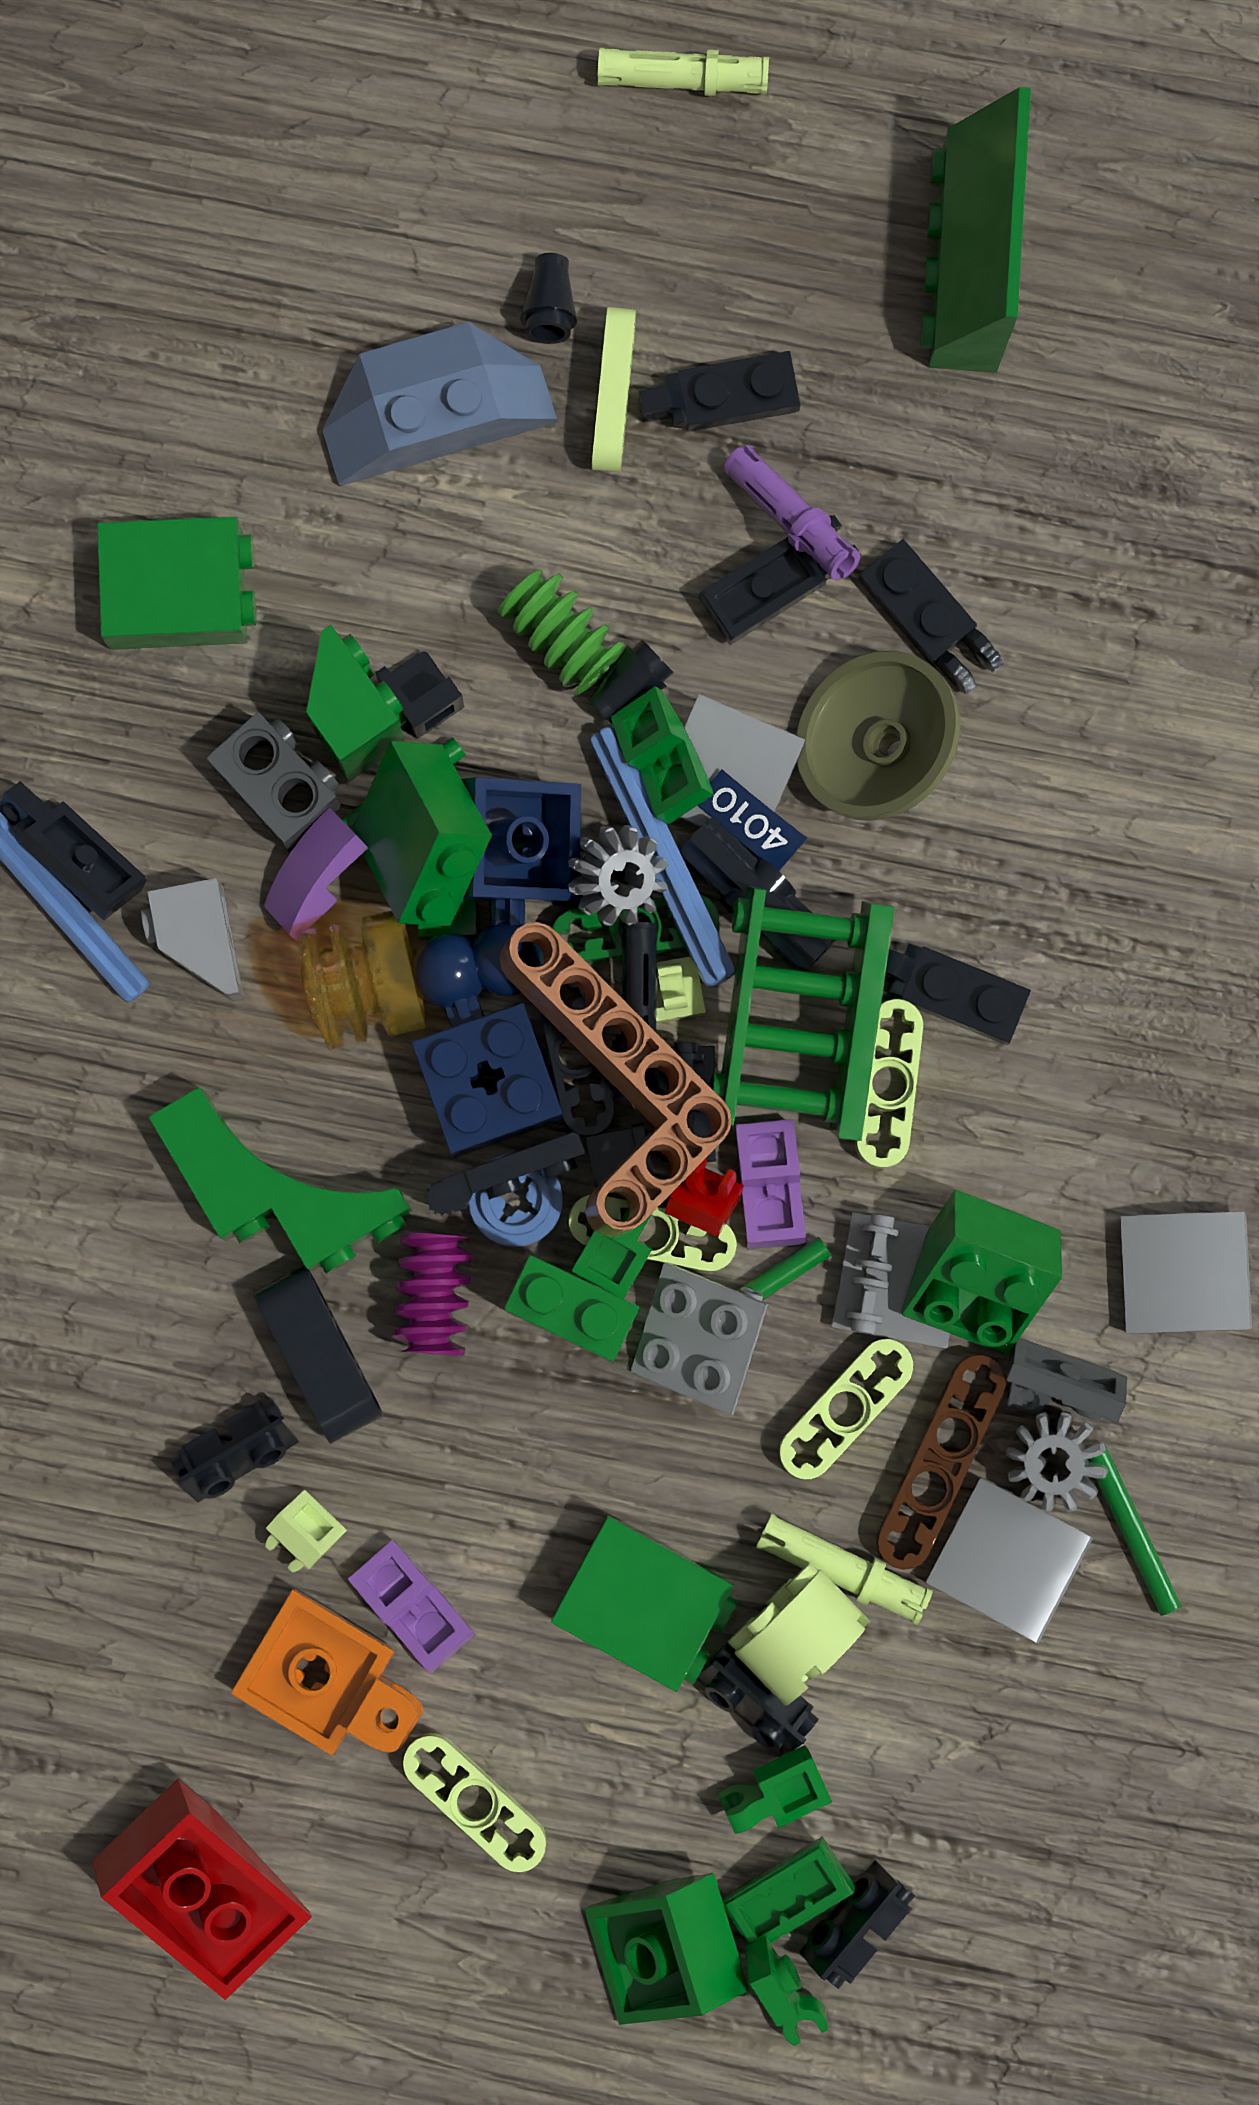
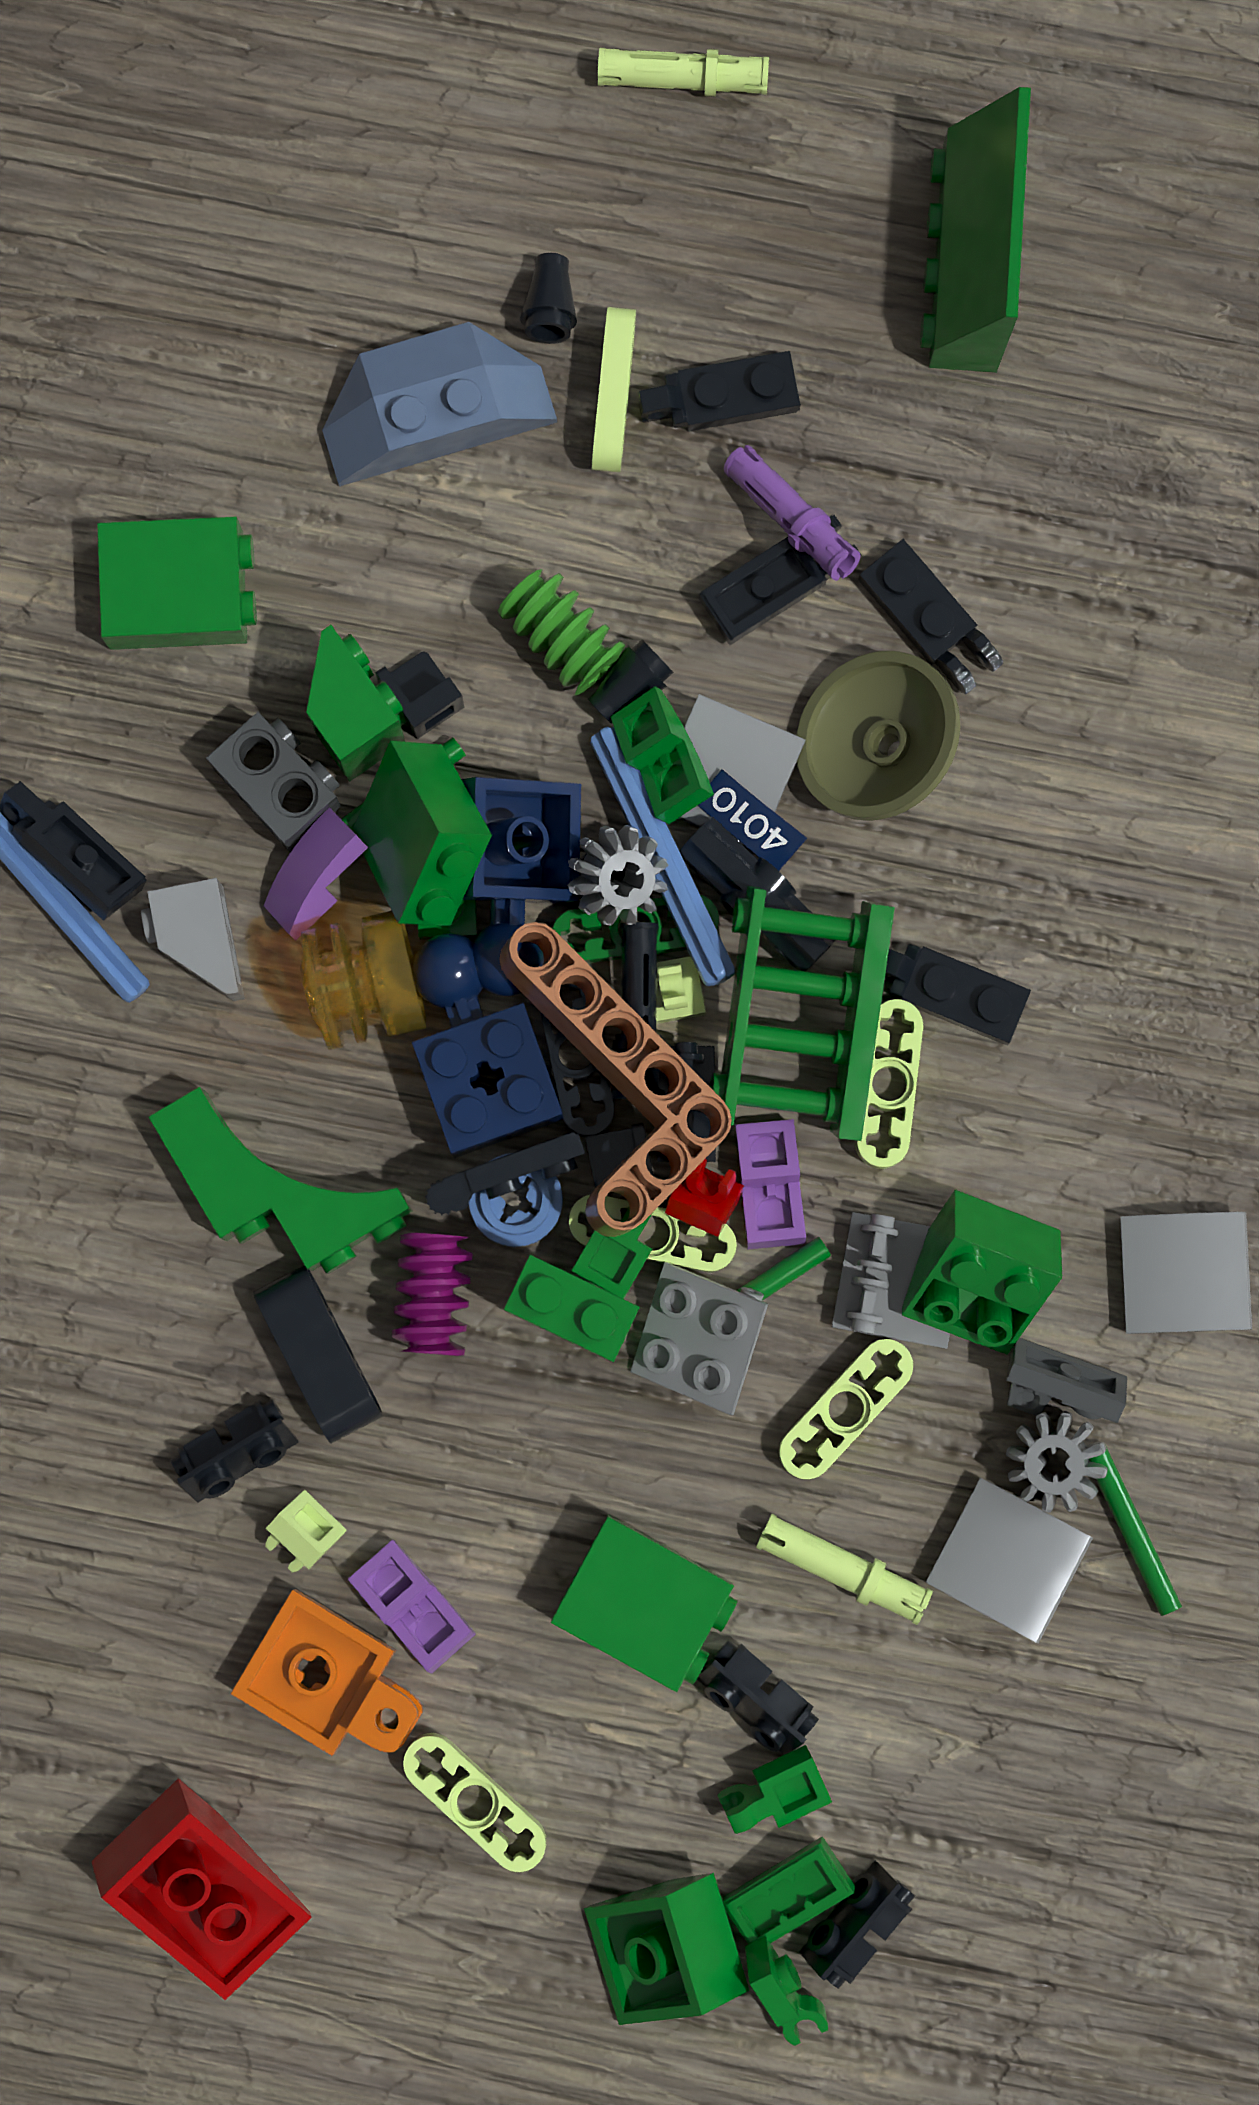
yellowish green brick [728,1562,870,1706] -> none
reddish brown beam [876,1355,1006,1570] -> none

